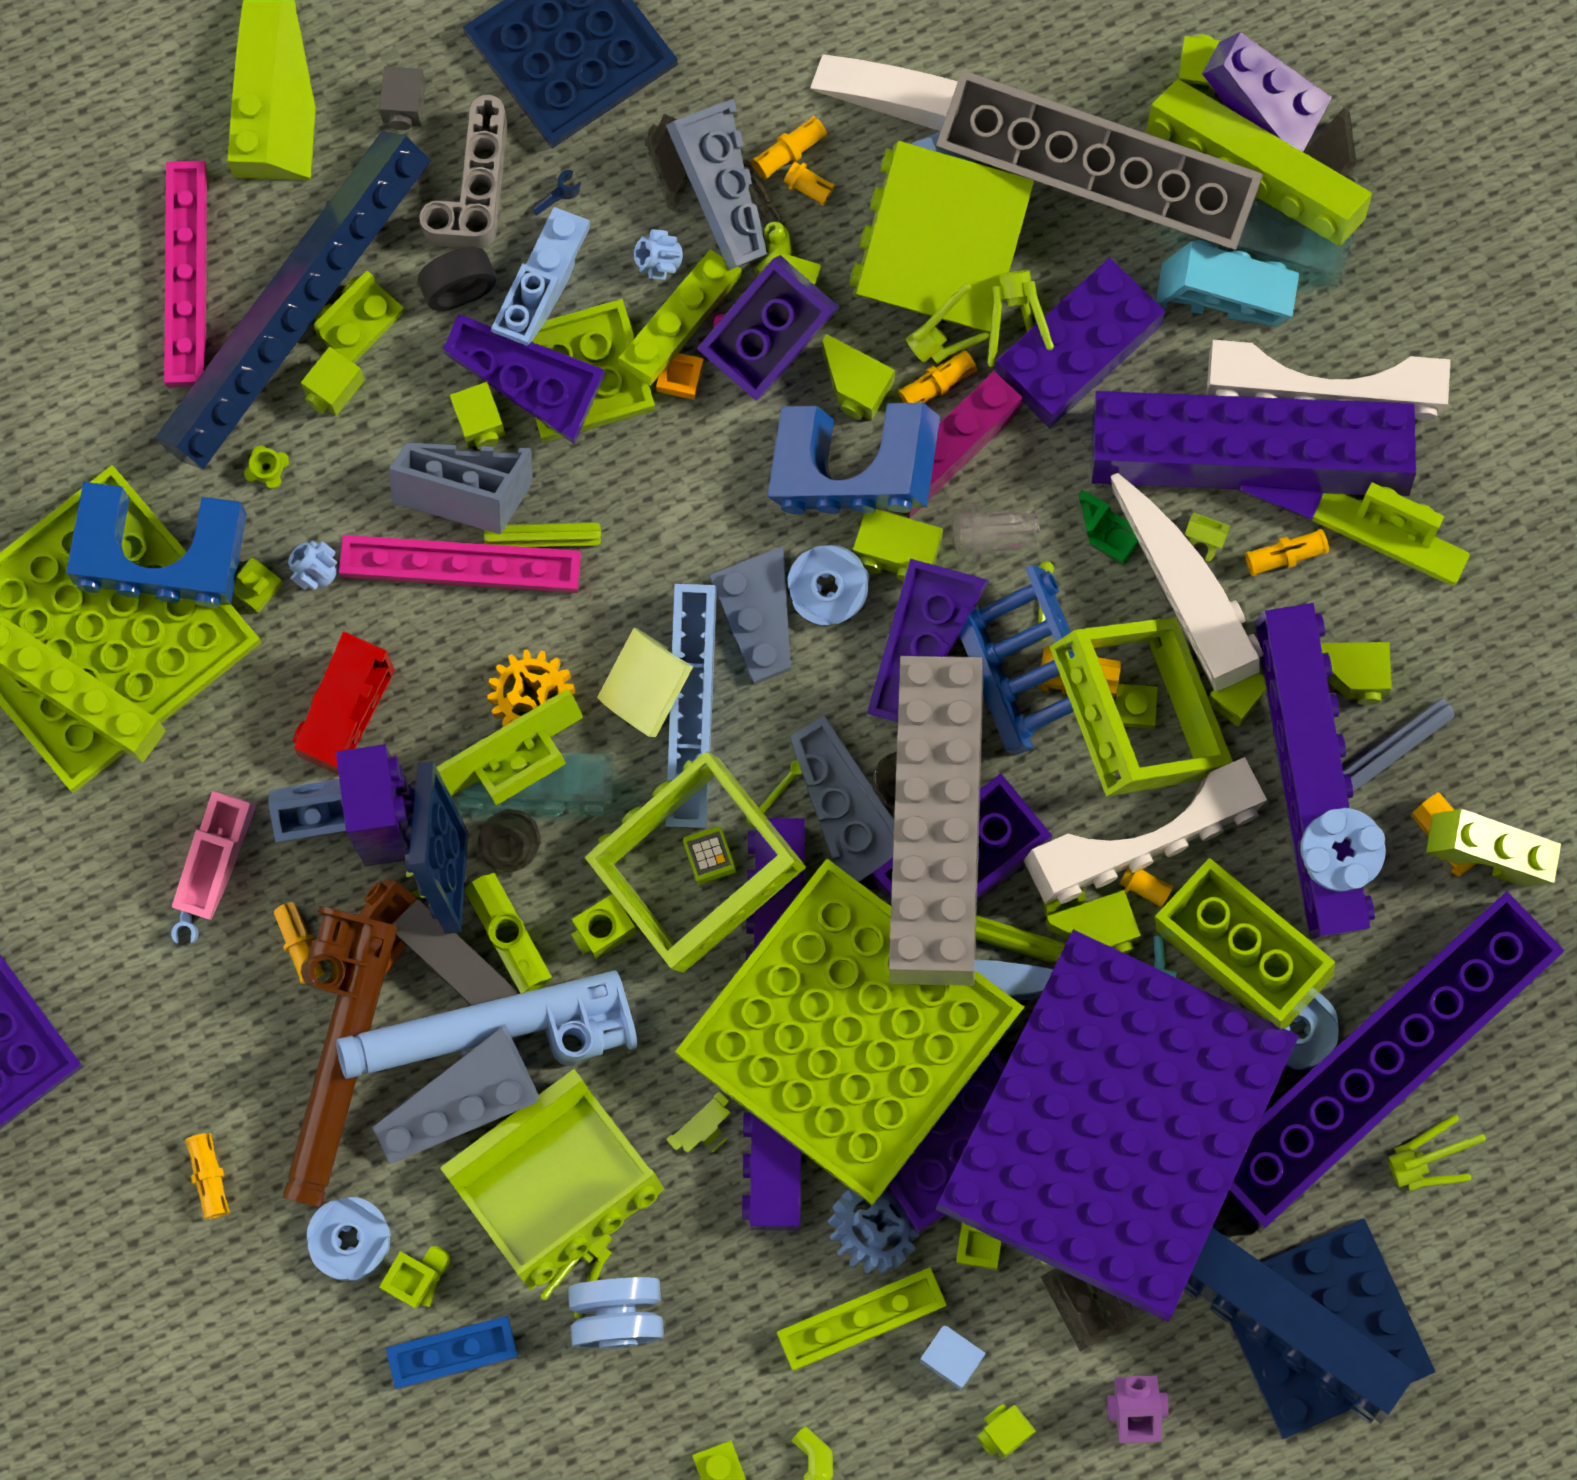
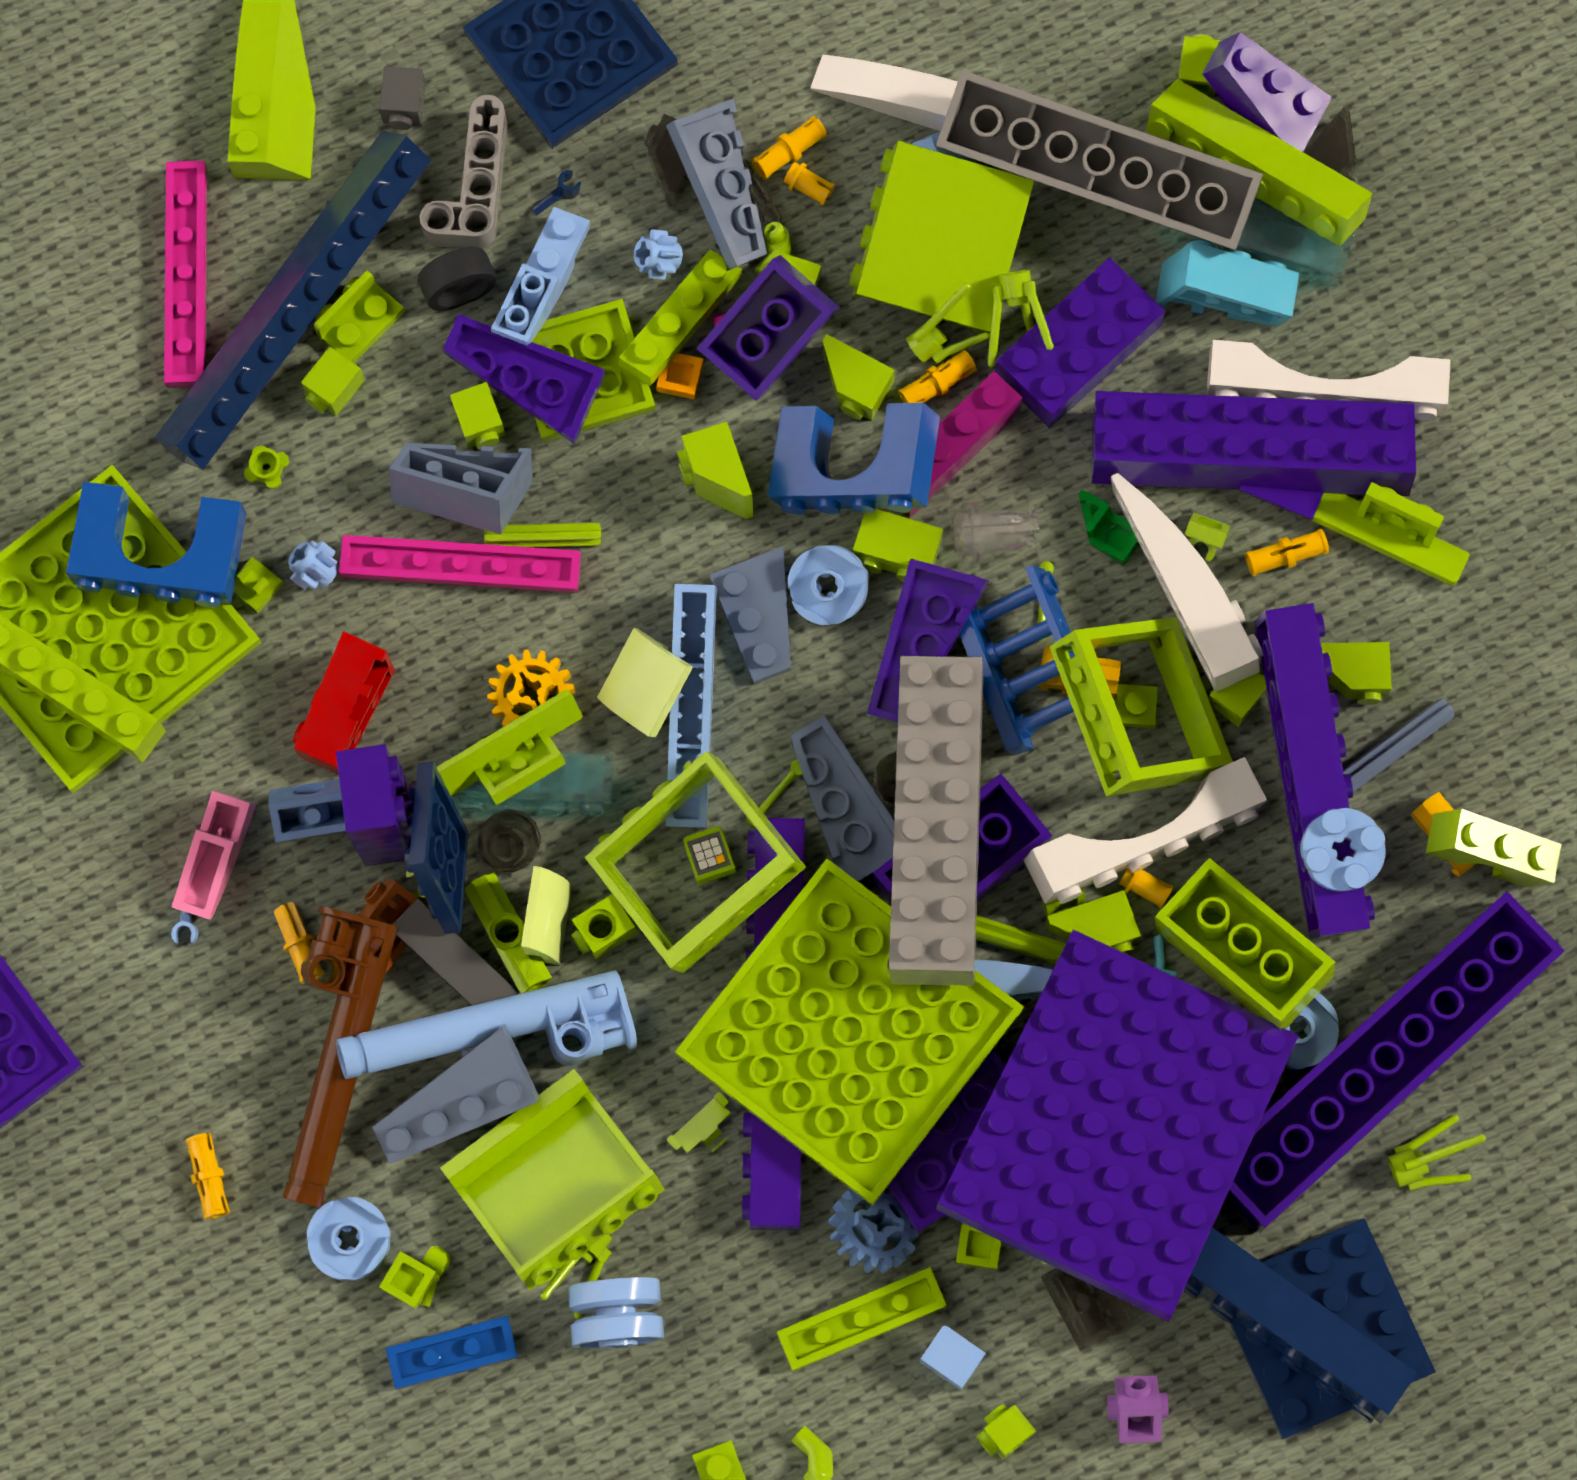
none -> yellowish green slope [521,866,572,965]
none -> lime slope [677,421,754,519]

